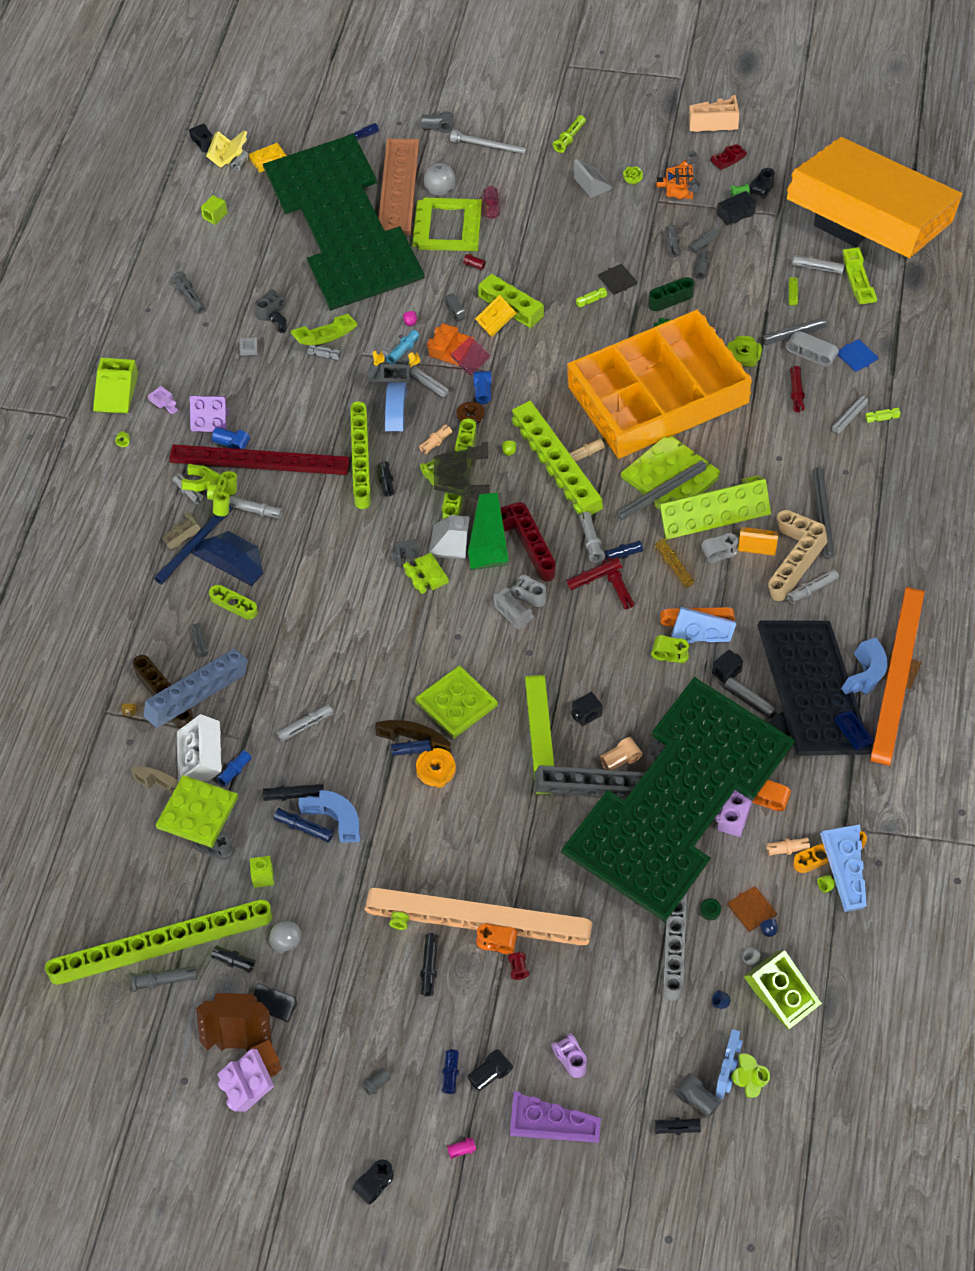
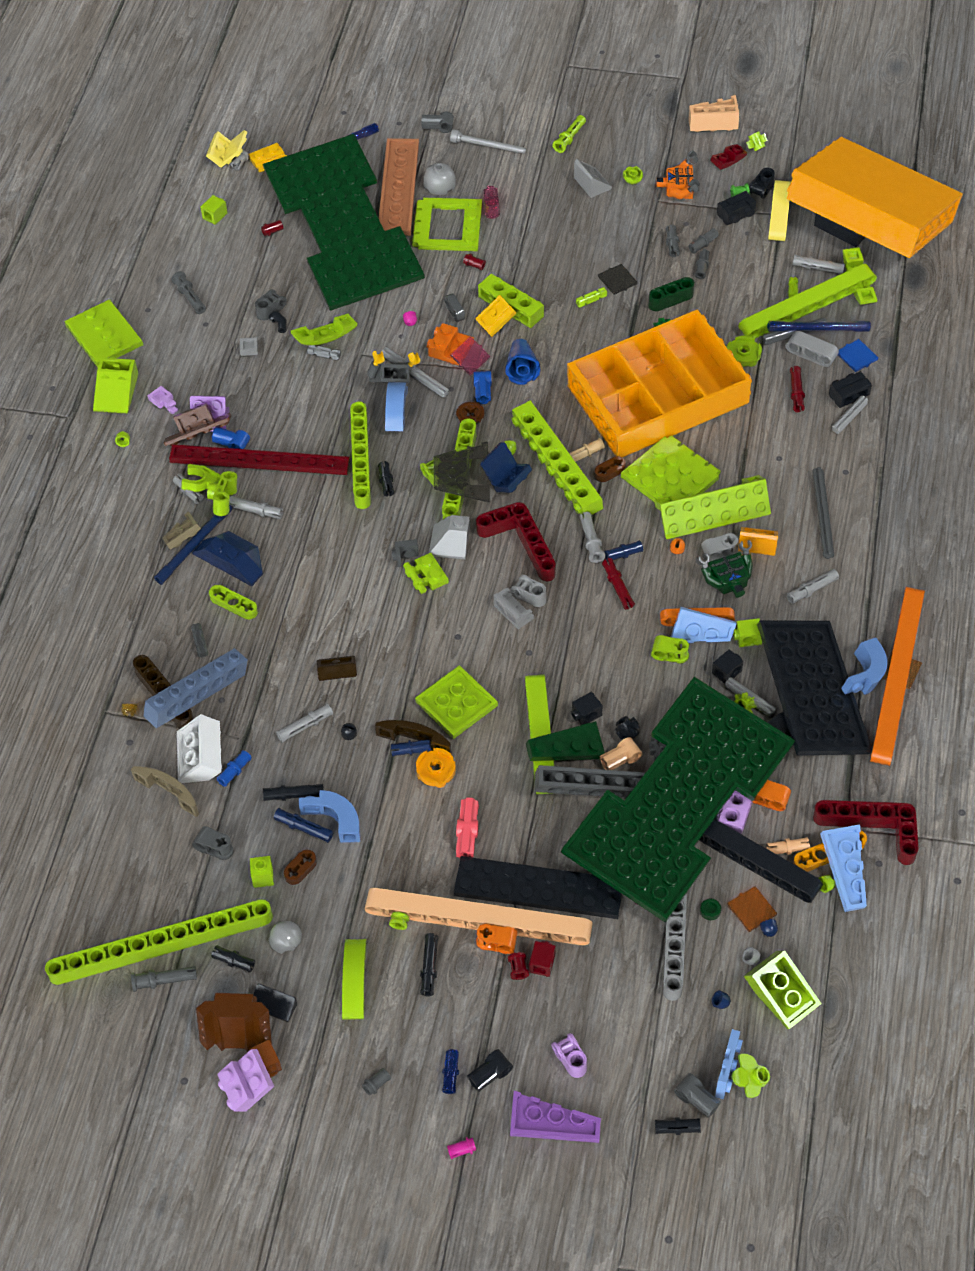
lime plate [156,775,239,848] -> none
black piece [189,123,212,153] -> none
black piece [352,1159,394,1205] -> none
medium azure pin [386,330,420,364] -> none
light nougat pin [419,424,452,454] -> none
green wedge [468,492,509,570] -> none
dark red pin [566,557,623,591] -> none
dark grey axle [617,460,707,520] -> none
clear yellow pin [655,539,694,588] -> none
tan beam [768,510,827,601] -> none
clear blue tile [834,710,874,750] -> none
lime axle [865,407,901,423] -> none
none -> lime plate [65,299,143,367]
none -> bracket [164,403,231,446]
none -> dark red pin [261,220,284,236]
none -> reddish brown beam [284,850,317,885]
none -> dark brown slope [317,656,357,681]
none -> black hinge [341,723,357,740]
none -> lime slope [342,939,367,1019]
none -> black plate [454,856,622,919]
none -> coral piece [456,798,479,858]
none -> dark blue bracket [481,442,532,493]
none -> blue cone [505,339,540,385]
none -> dark green wing [526,721,605,761]
none -> dark red brick [529,941,556,977]
none -> reddish brown beam [595,456,626,482]
none -> black gear [615,716,640,740]
none -> orange hinge [670,538,685,554]
none -> dark green torso [696,540,753,598]
none -> black beam [699,819,823,903]
none -> lime brick [733,618,762,647]
none -> lime gear [734,692,757,713]
none -> lime beam [738,264,877,339]
none -> lime gear [746,132,768,151]
none -> clear blue piece [767,321,871,332]
none -> light yellow beam [768,180,792,241]
none -> dark red beam [813,800,919,865]
none -> black brick [829,371,872,408]

